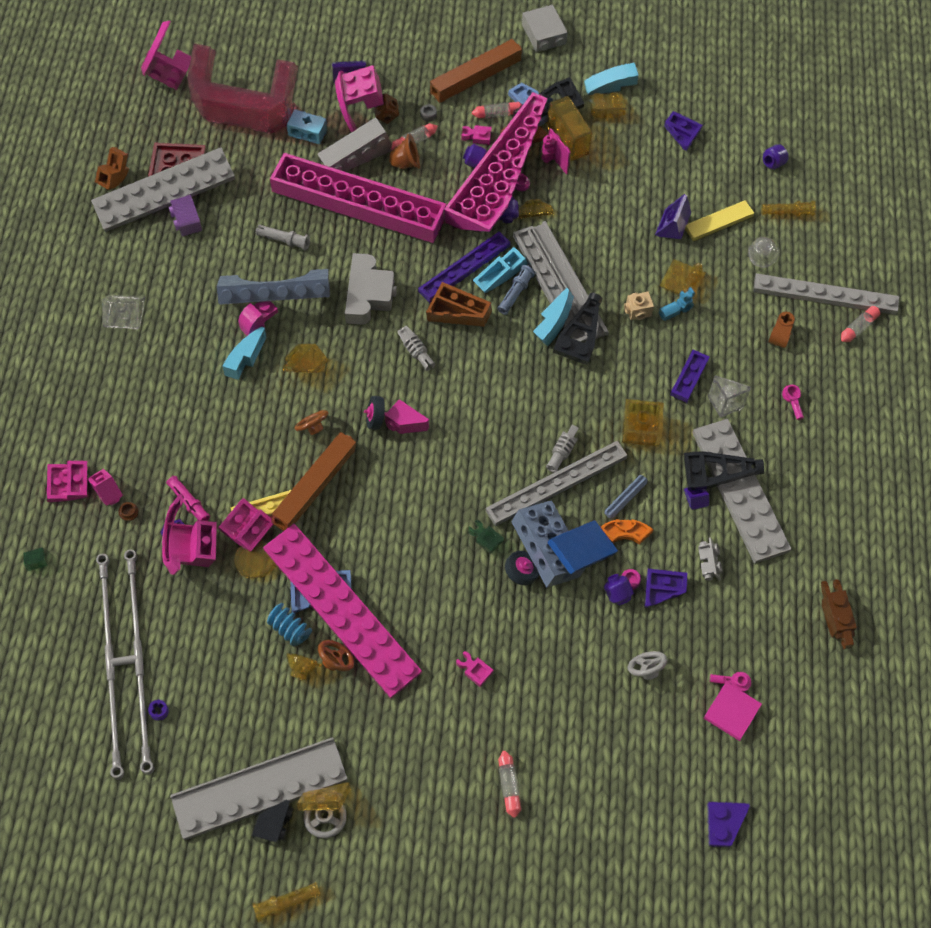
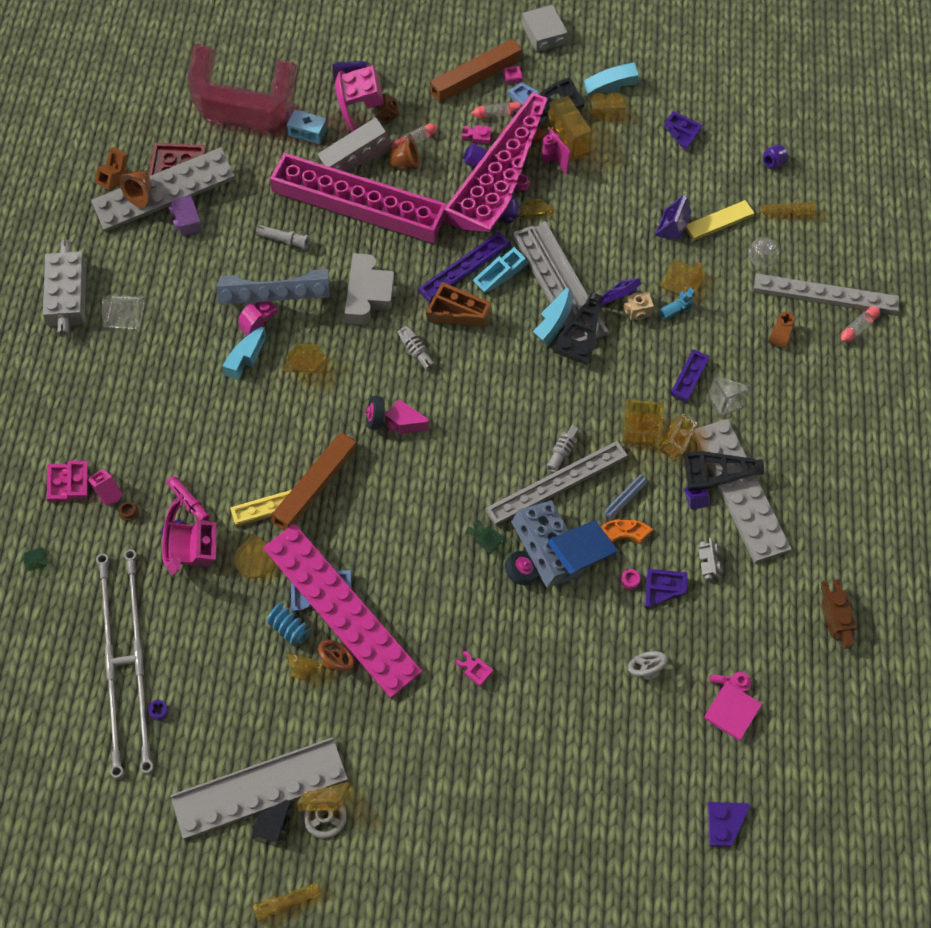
dark pink piece [141,21,193,90] -> none
dark pink slope [217,498,273,552] -> none
dark orange piece [294,410,329,435] -> none
dark grey tile [420,105,437,122] -> none
sand blue pin [497,265,536,315] -> none
piece [498,751,521,818] -> none
dark purple head [604,574,633,605] -> none
dark pink plate [782,385,804,420] -> none
none -> light grey brick [43,240,86,337]
none -> dark orange piece [119,170,152,207]
none -> dark pink tile [503,66,523,84]
none -> dark purple wing [600,278,642,306]
none -> clear yellow brick [658,413,698,460]

